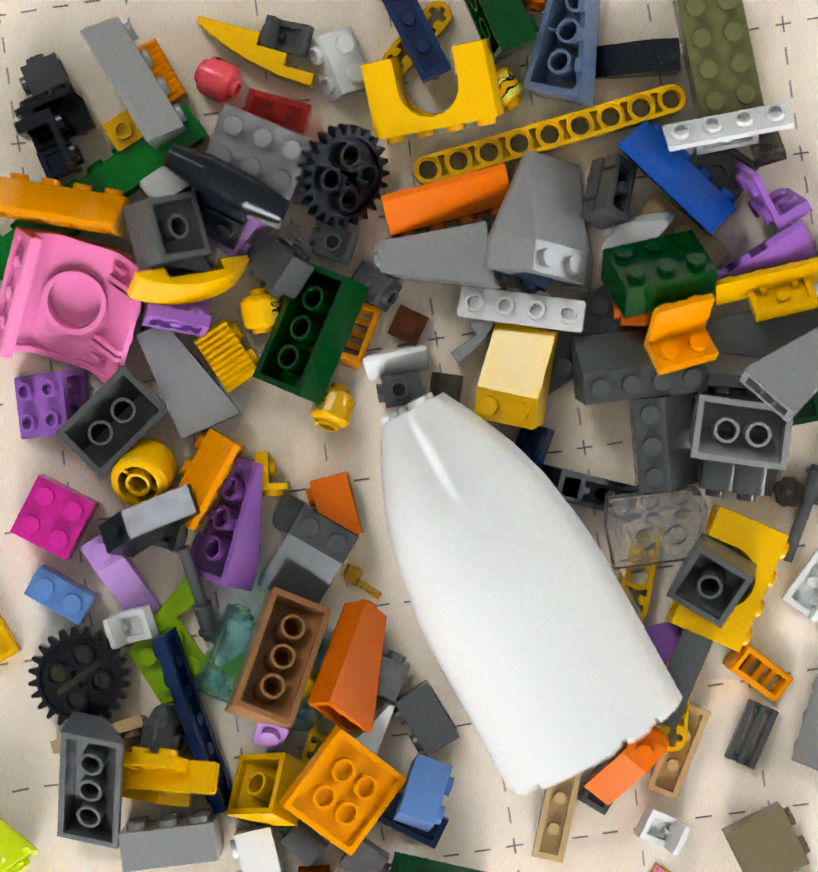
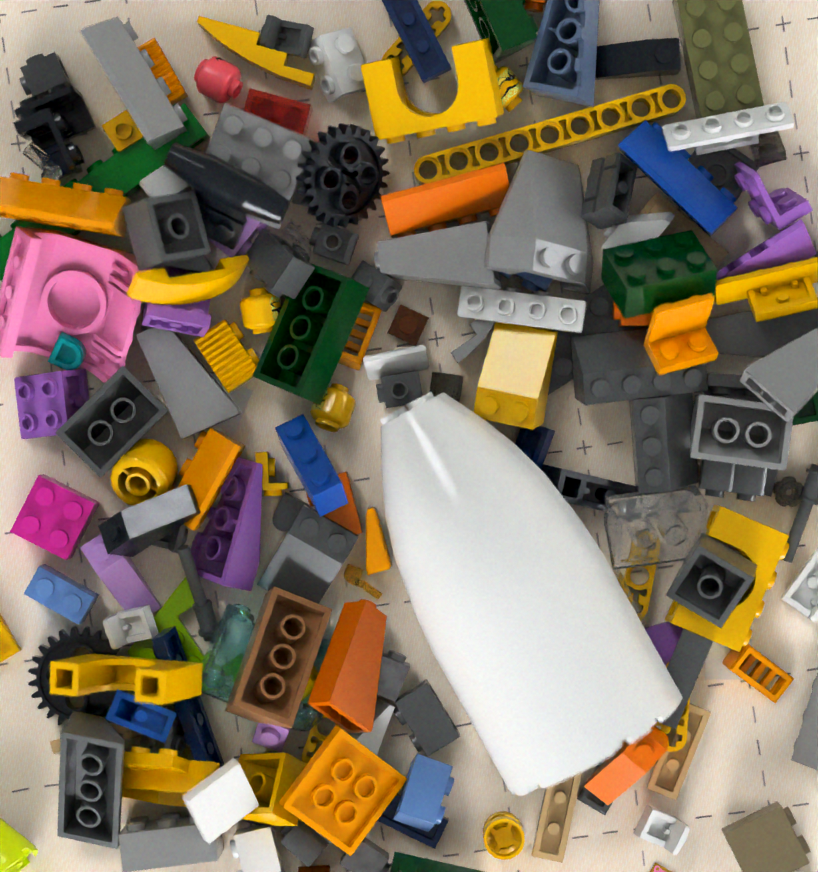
dark grey tile [724,699,779,770] -> none
none -> clear arm [23,142,62,180]
none -> teal tile [48,332,86,370]
none -> yellow arch [50,654,203,704]
none -> blue slope [105,689,177,743]
none -> white tile [182,758,259,844]
none -> blue brick [275,414,348,517]
none -> light orange slope [366,507,392,575]
none -> yellow wheel [483,811,525,860]

